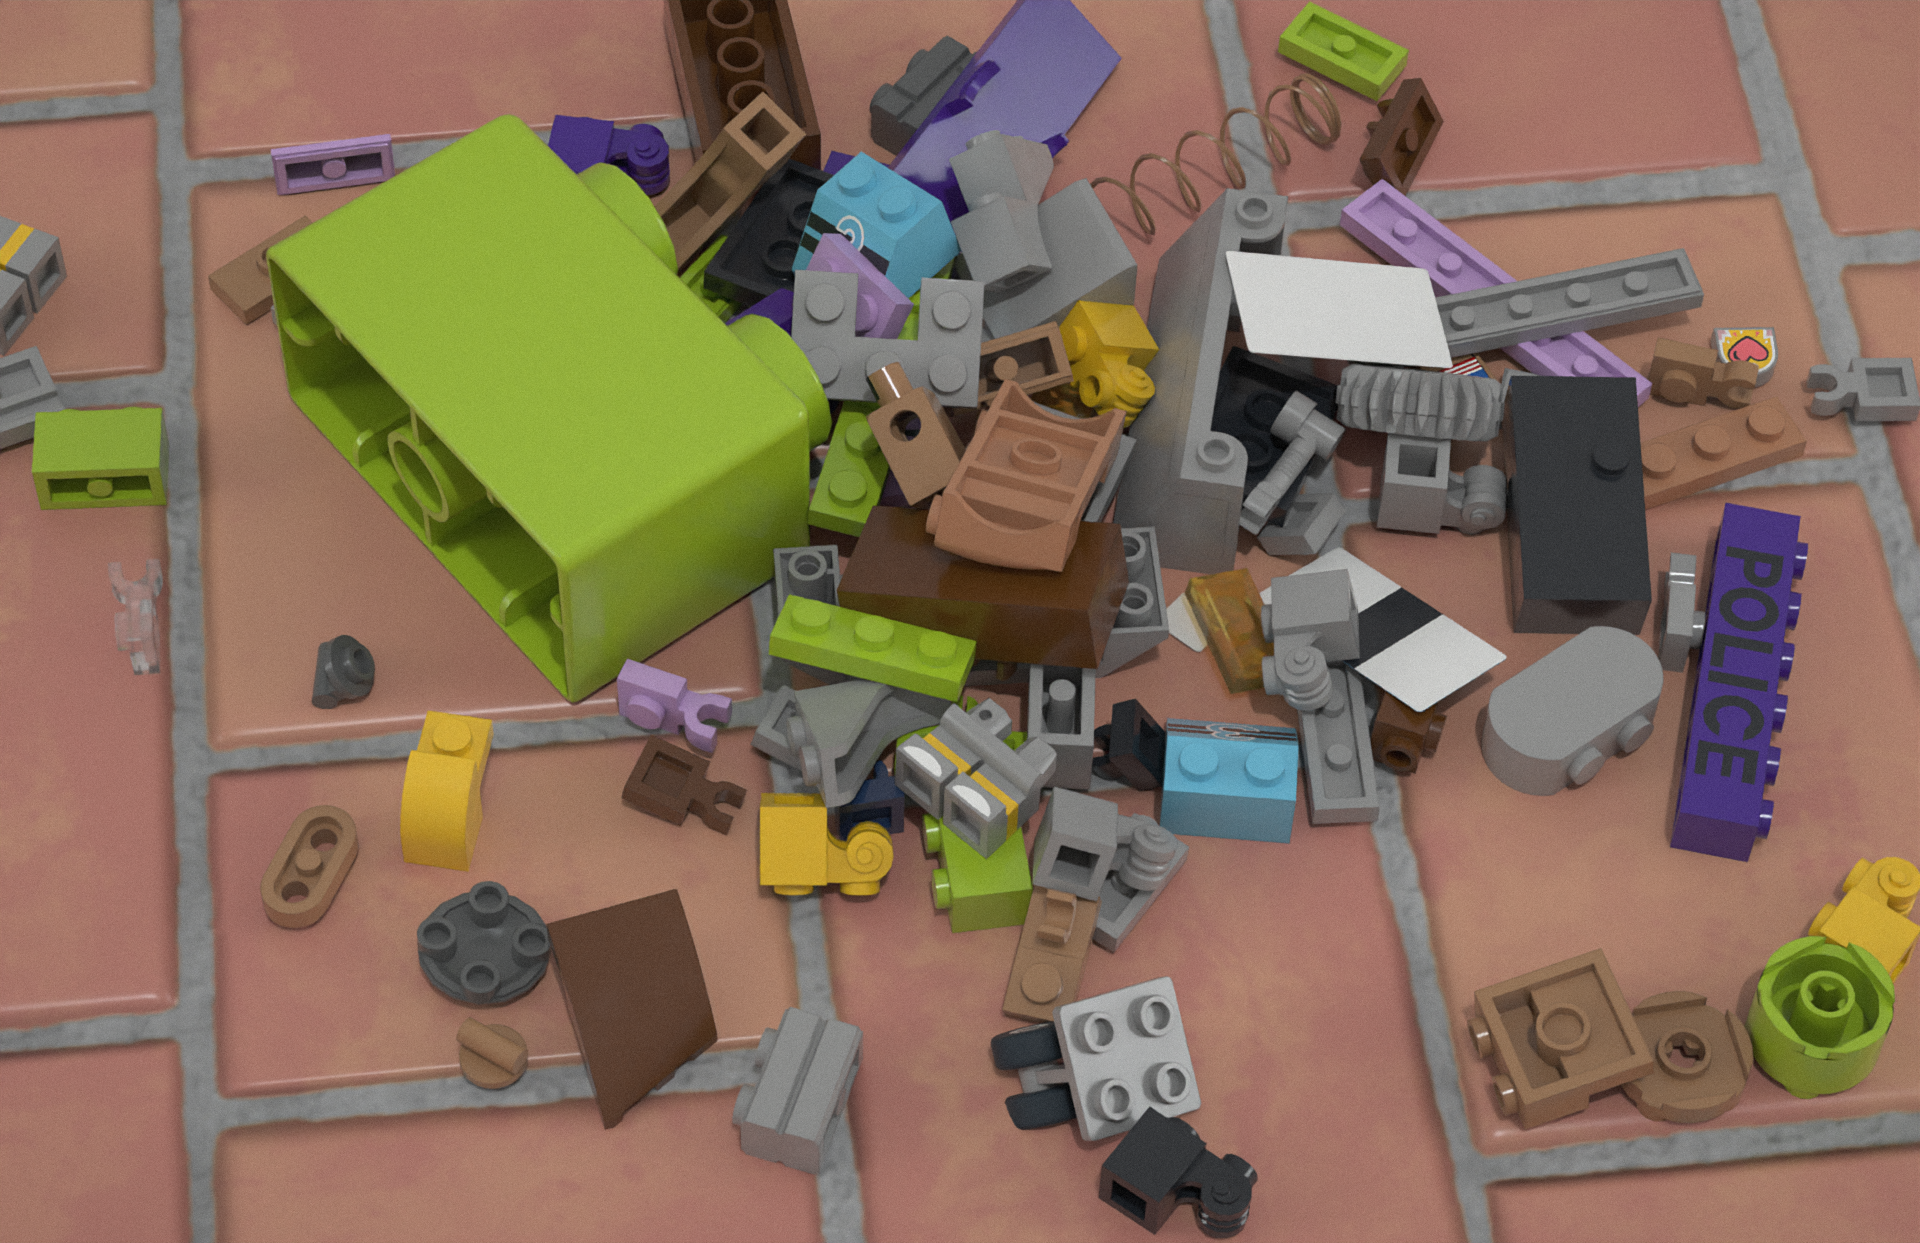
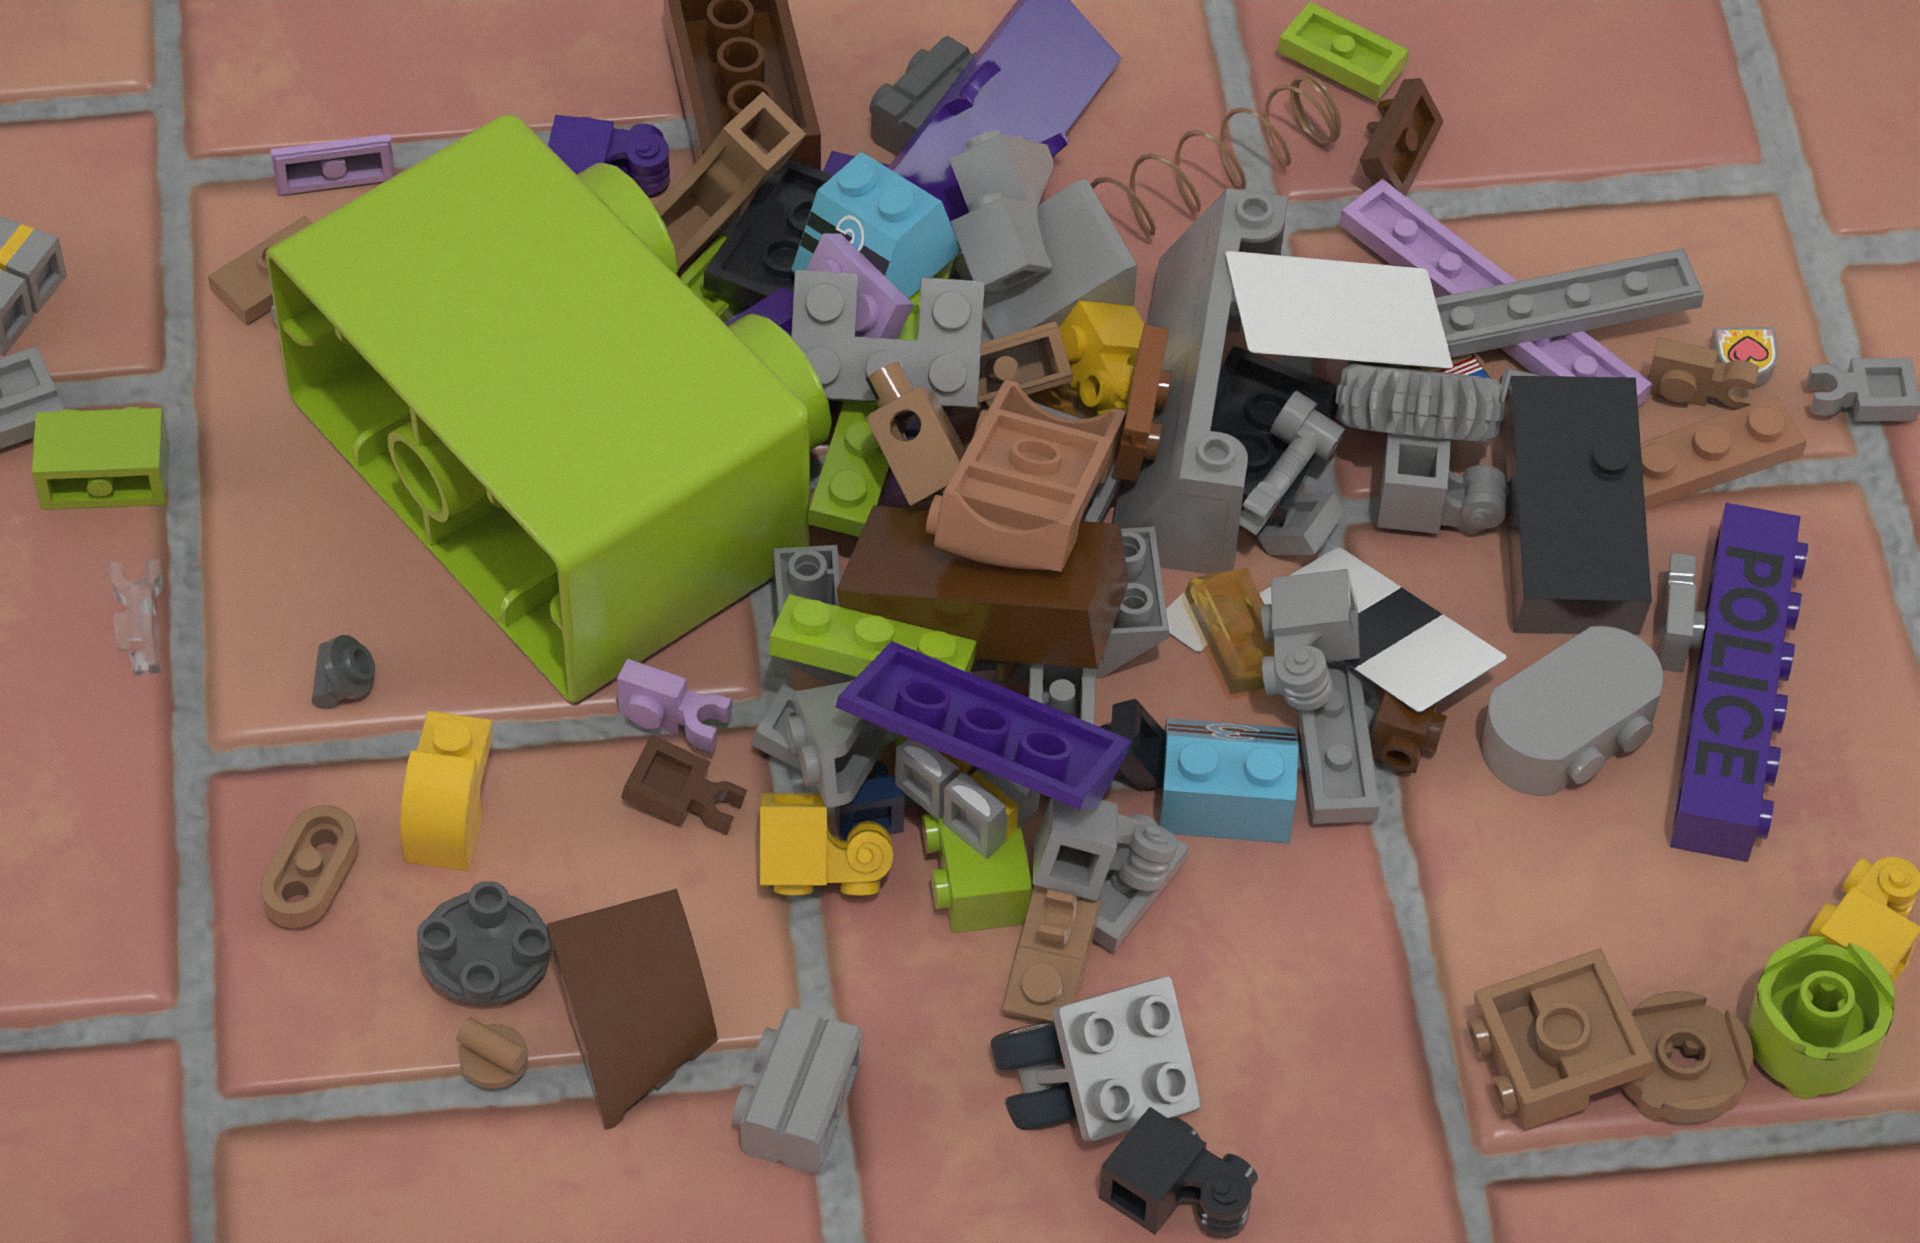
none -> dark purple slope [836,641,1131,810]
none -> dark orange plate [1112,324,1172,482]

